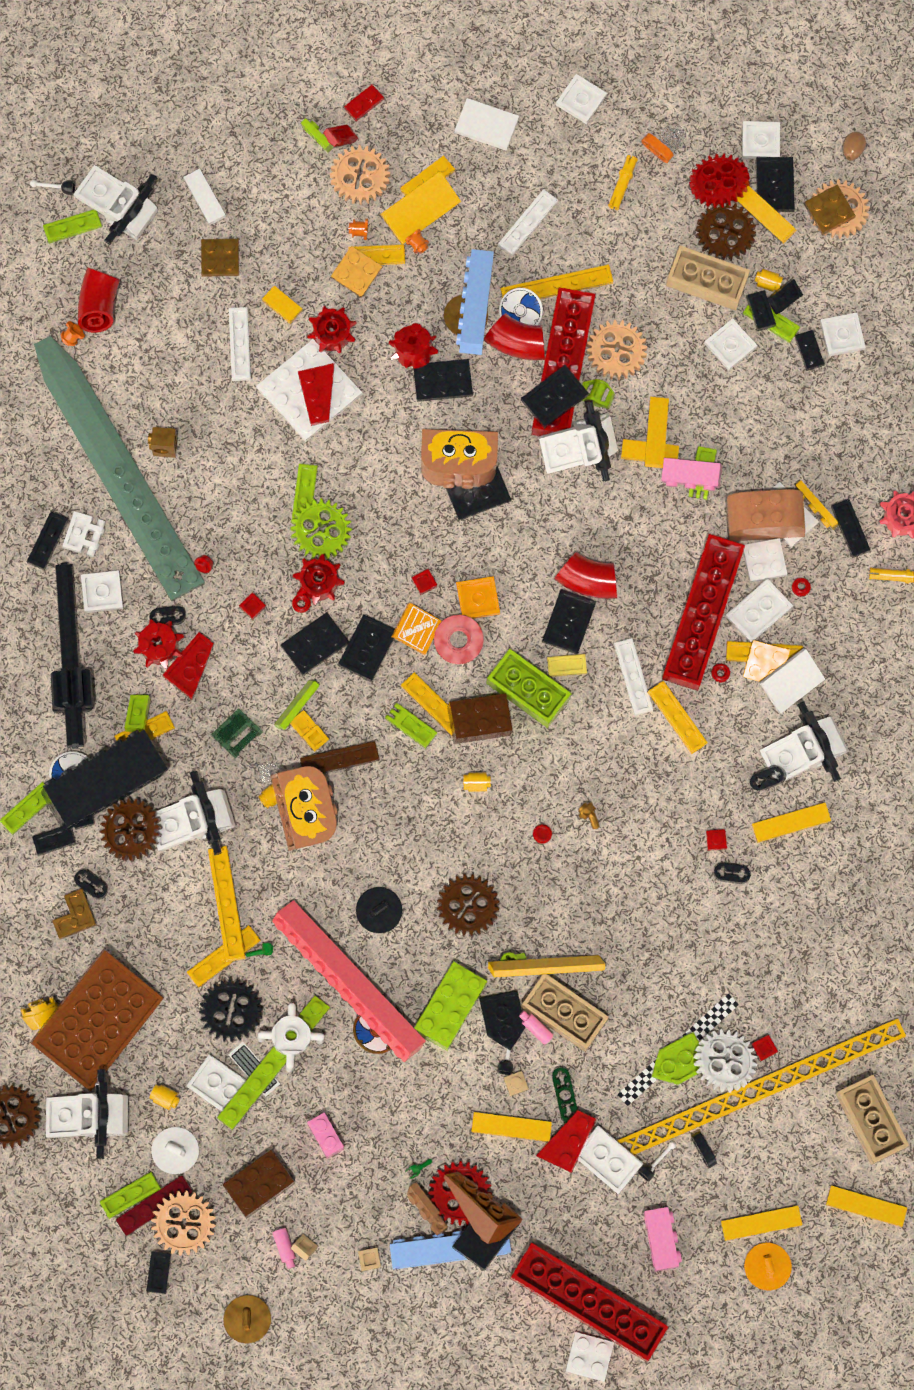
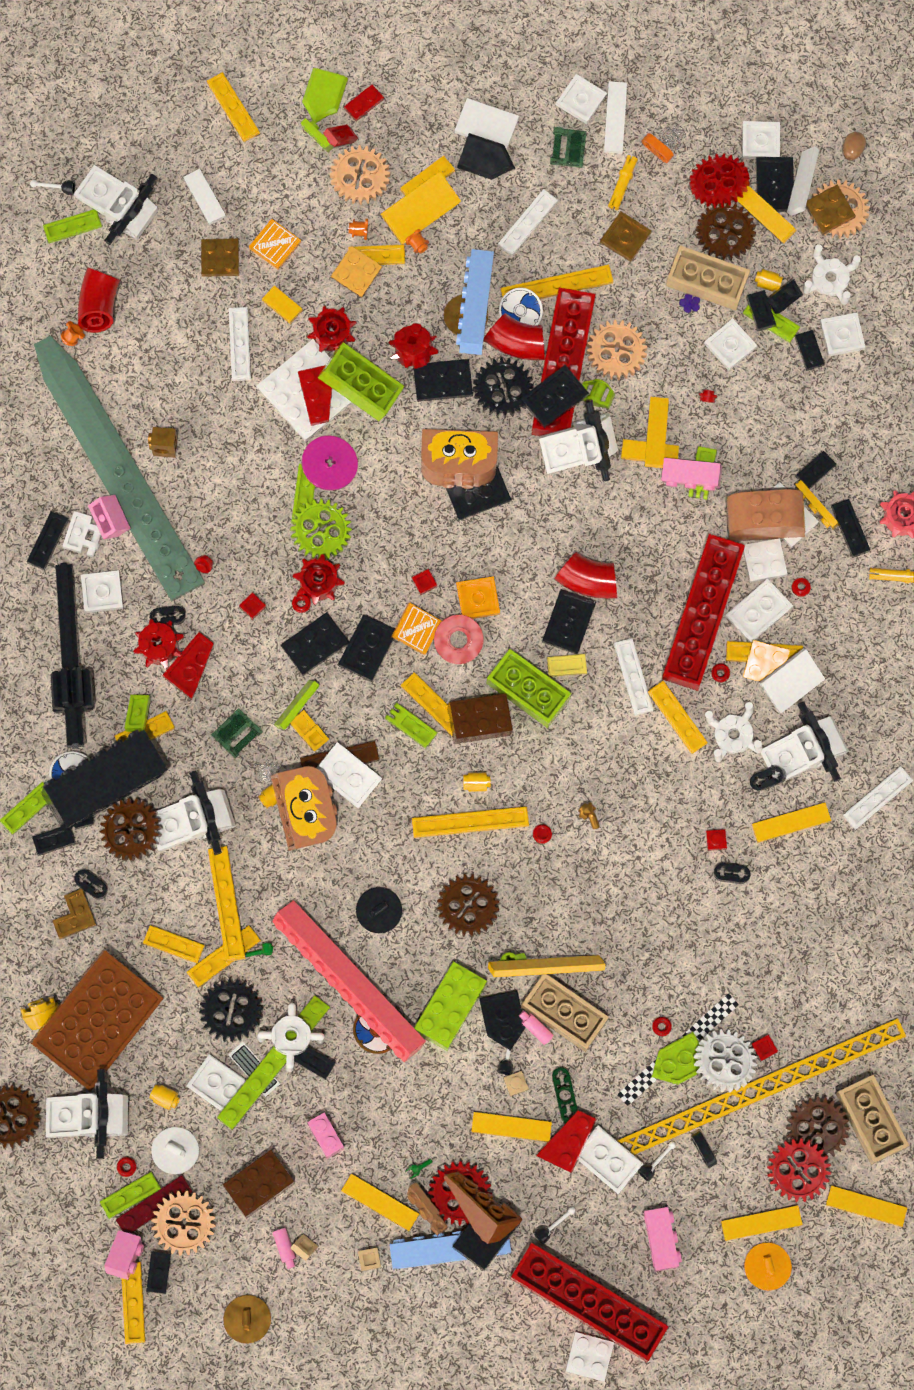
none -> bright pink brick [88,495,131,539]
none -> bright pink brick [104,1230,144,1280]
none -> red plate [117,1157,136,1177]
none -> yellow tile [122,1262,145,1344]
none -> yellow tile [143,925,205,964]
none -> yellow tile [207,72,260,142]
none -> light orange tile [249,219,301,270]
none -> black plate [294,1047,336,1080]
none -> dark pink piece [301,436,358,491]
none -> lime tile [302,68,348,123]
none -> white tile [316,742,382,808]
none -> lime brick [318,342,404,421]
none -> yellow tile [341,1174,419,1231]
none -> yellow tile [412,806,529,838]
none -> black tile [457,133,516,180]
none -> black gear [473,357,534,418]
none -> hinge [533,1207,575,1245]
none -> clear green plate [550,127,587,168]
none -> pearl gold plate [600,211,652,262]
none -> white tile [604,81,627,154]
none -> red plate [652,1017,672,1037]
none -> dark purple plant [679,294,700,313]
none -> red plate [699,390,718,403]
none -> white plate [705,702,762,762]
none -> red gear [767,1137,832,1202]
none -> reddish brown gear [786,1096,850,1157]
none -> white tile [787,147,819,216]
none -> black plate [796,451,837,490]
none -> white plate [803,245,861,305]
none -> white tile [843,766,913,830]

